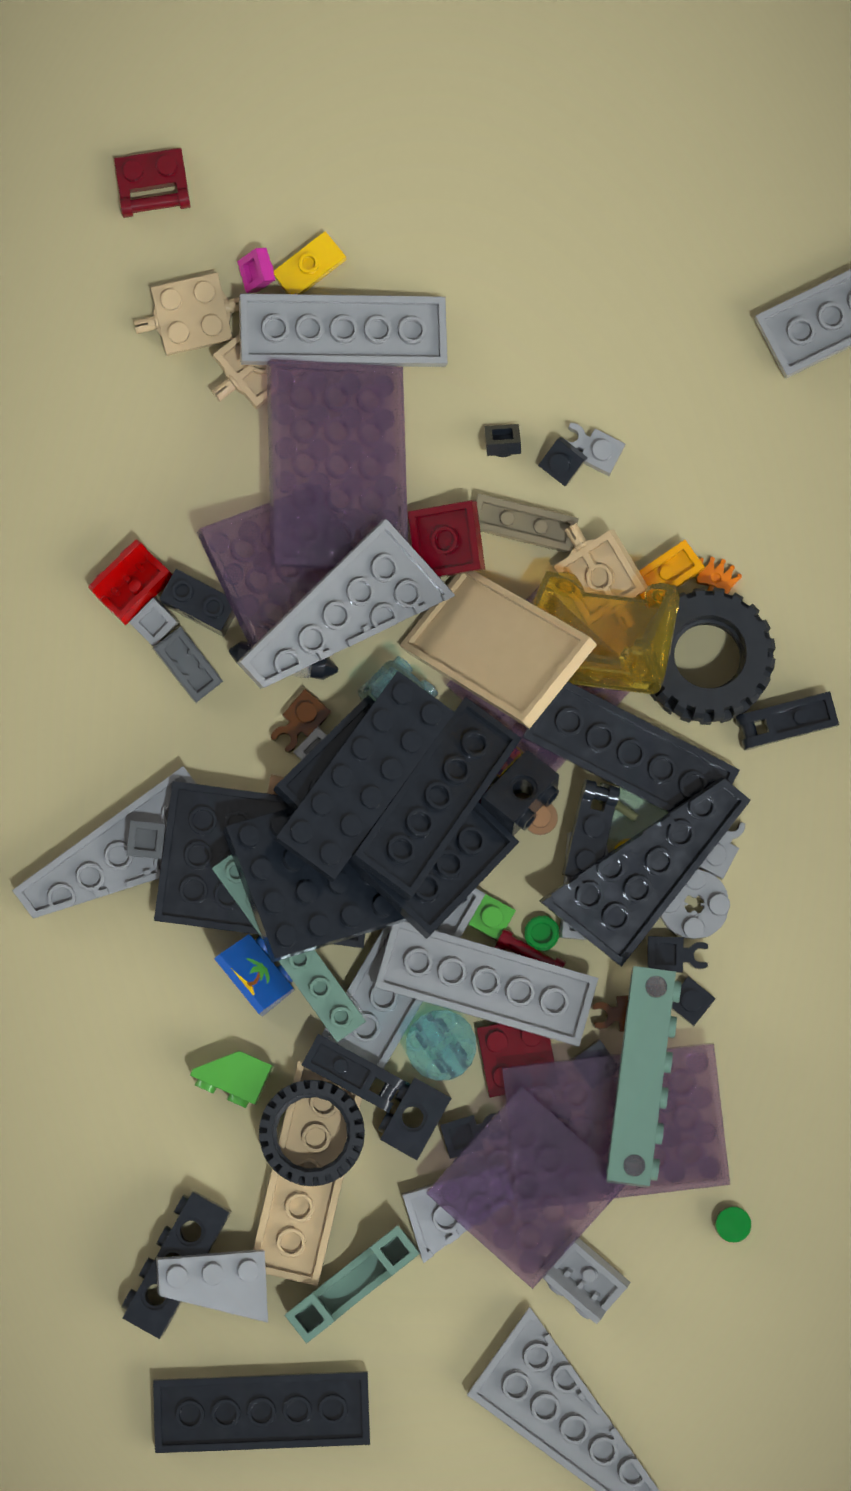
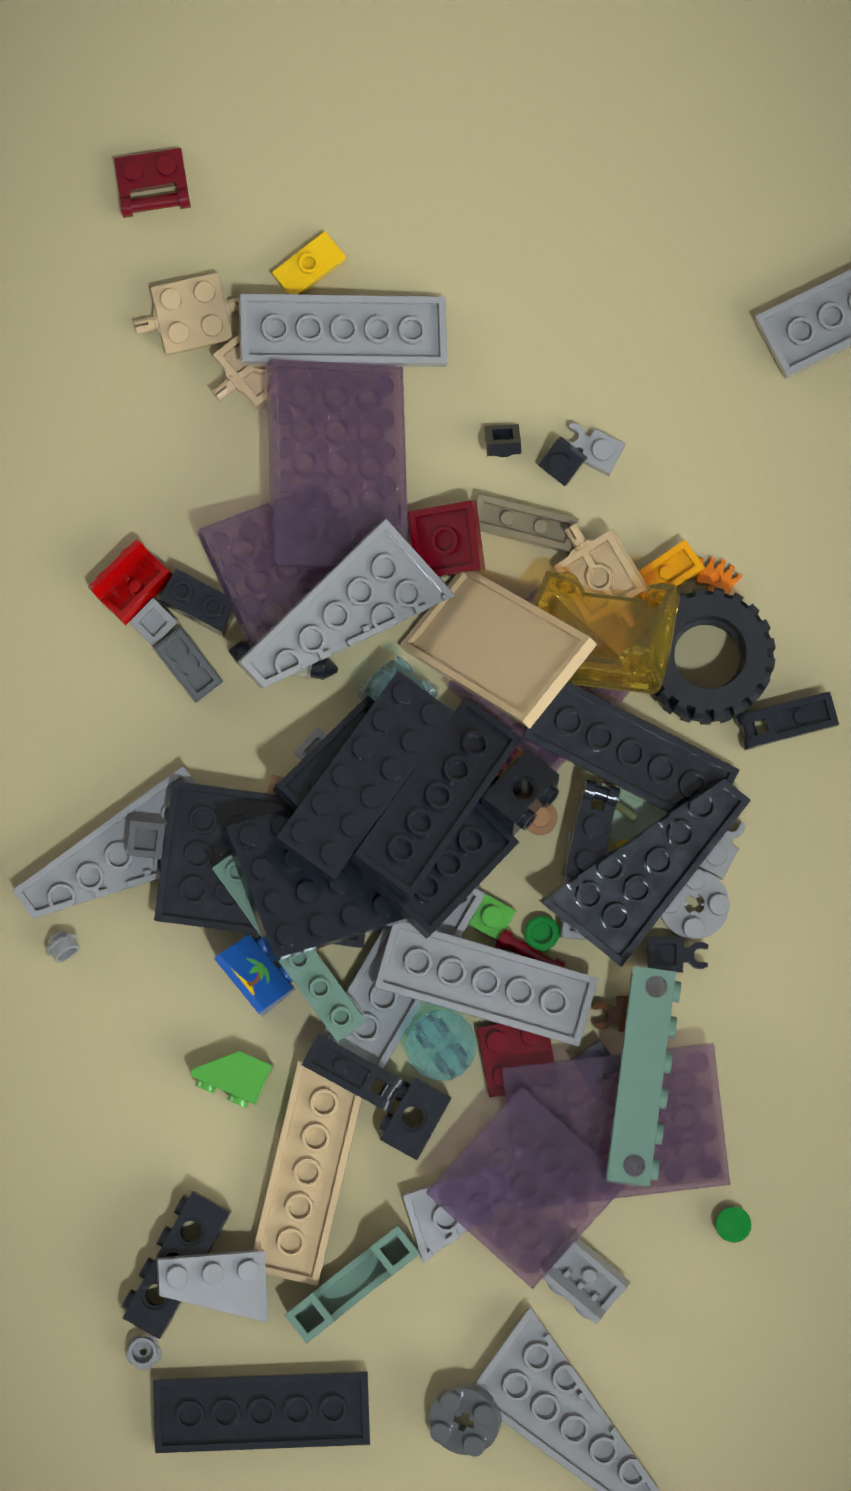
dark pink plate [237,248,275,293] -> none
black tyre [259,1080,365,1186] -> none
reddish brown plate [271,689,332,753] -> none
black plate [440,1113,506,1159] -> none
black plate [672,976,716,1026] -> none
none -> light grey plate [46,931,80,963]
none -> light grey plate [126,1334,161,1370]
none -> dark grey plate [429,1382,502,1457]

